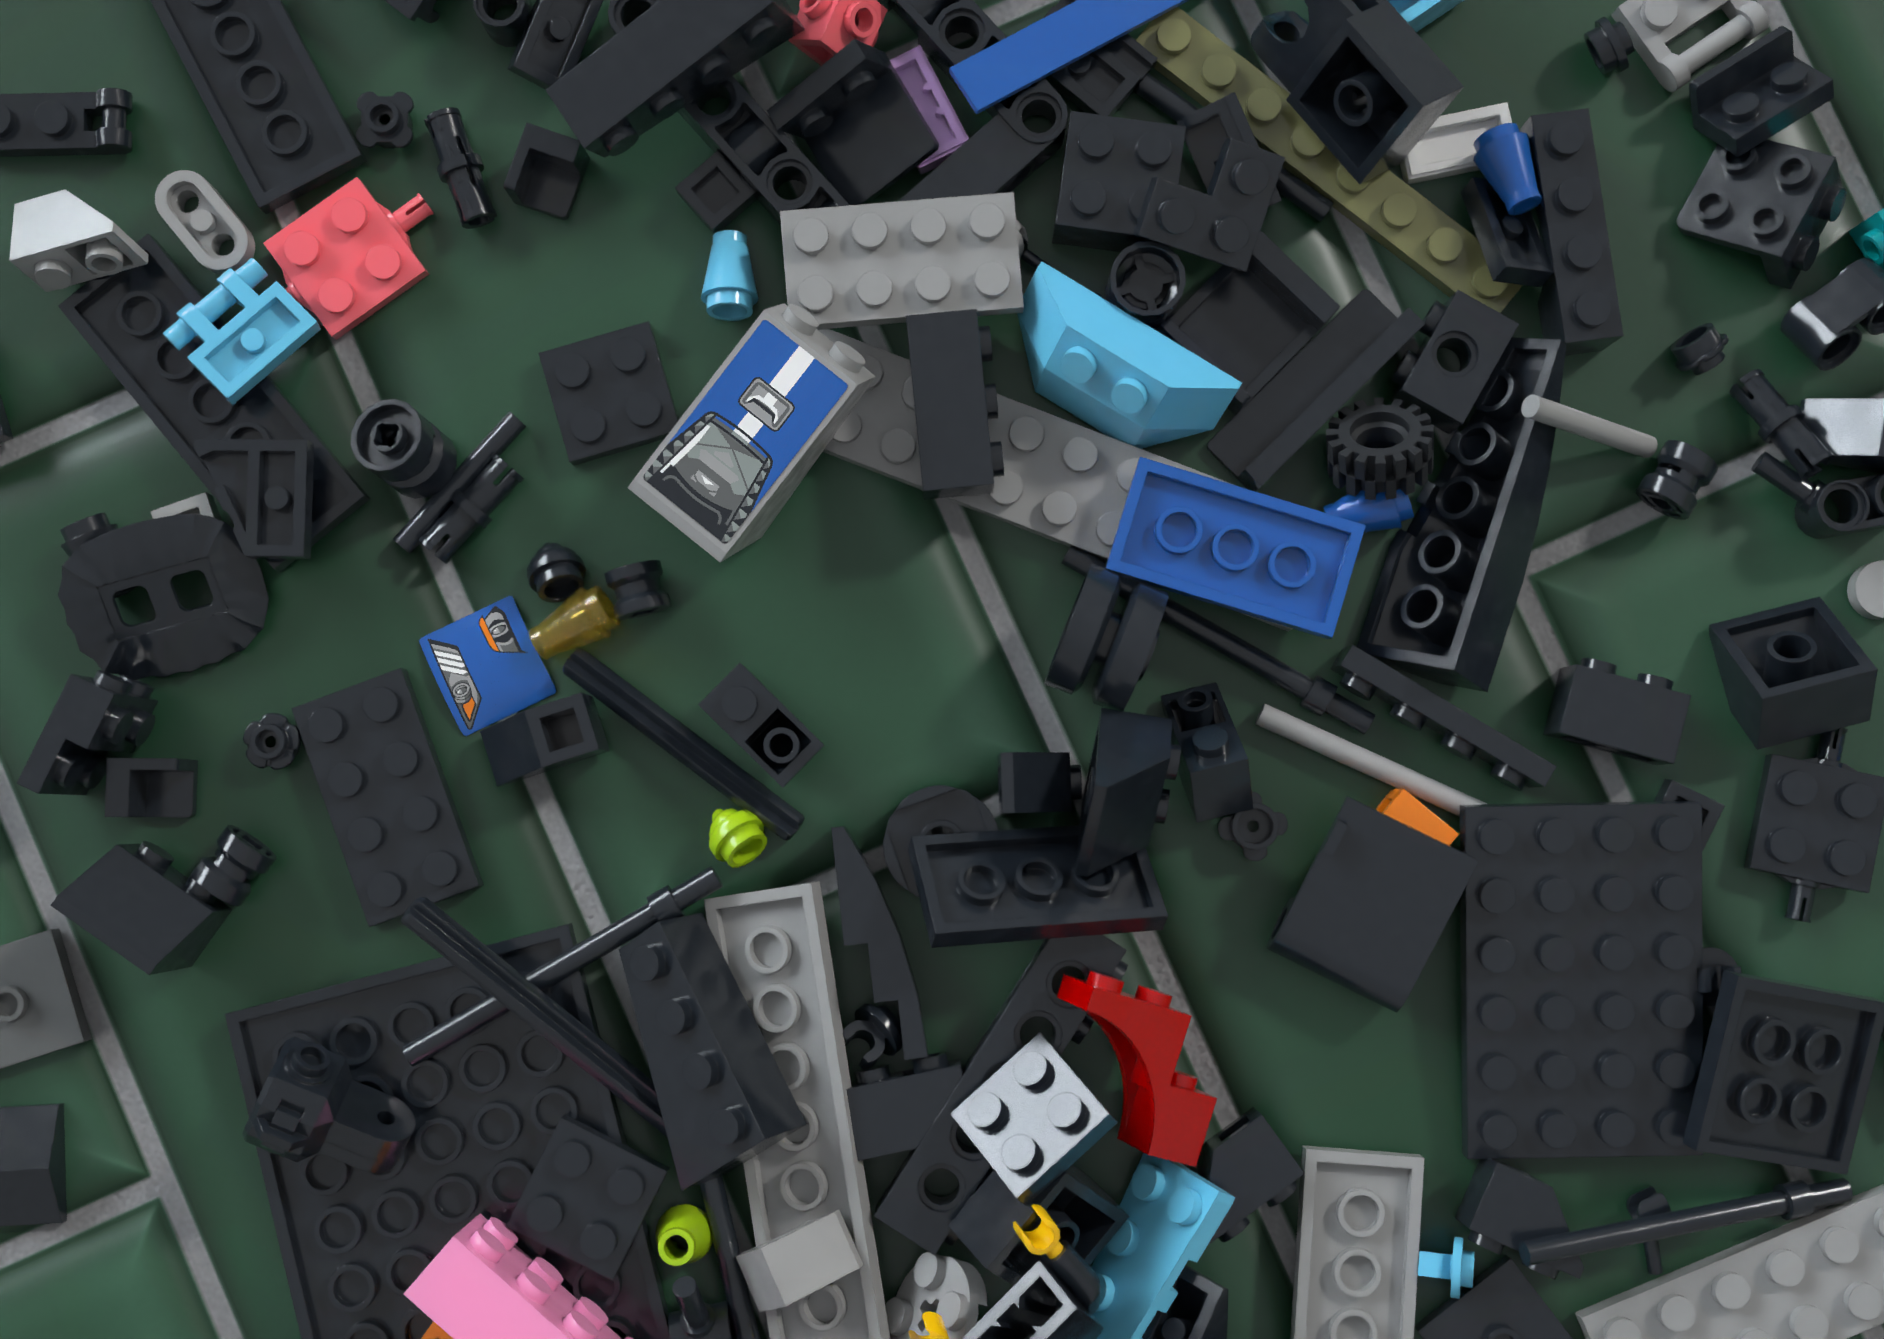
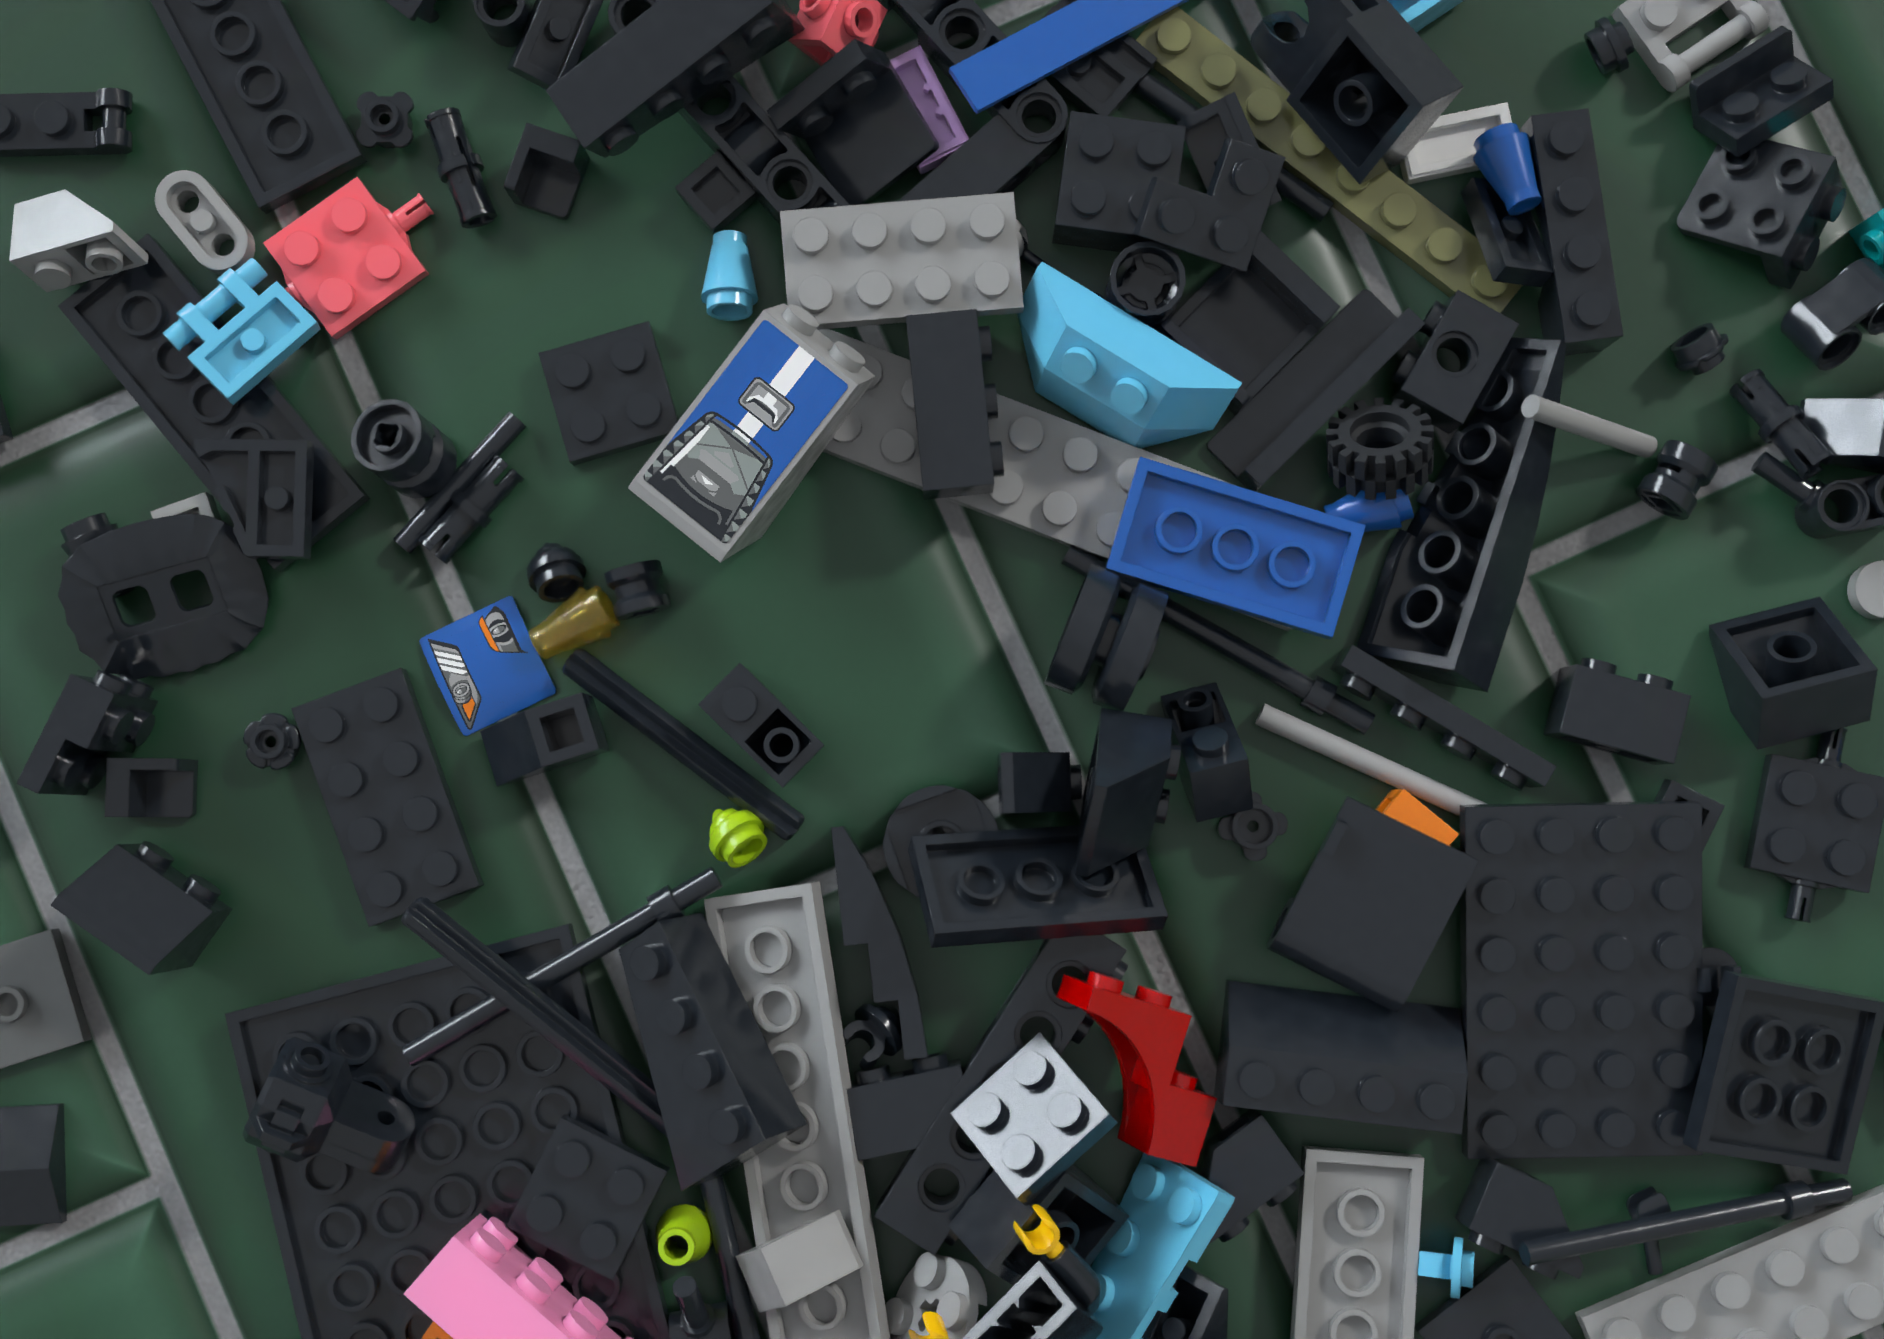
black wheel [191,825,277,907] -> none
none -> black slope [1214,980,1468,1134]

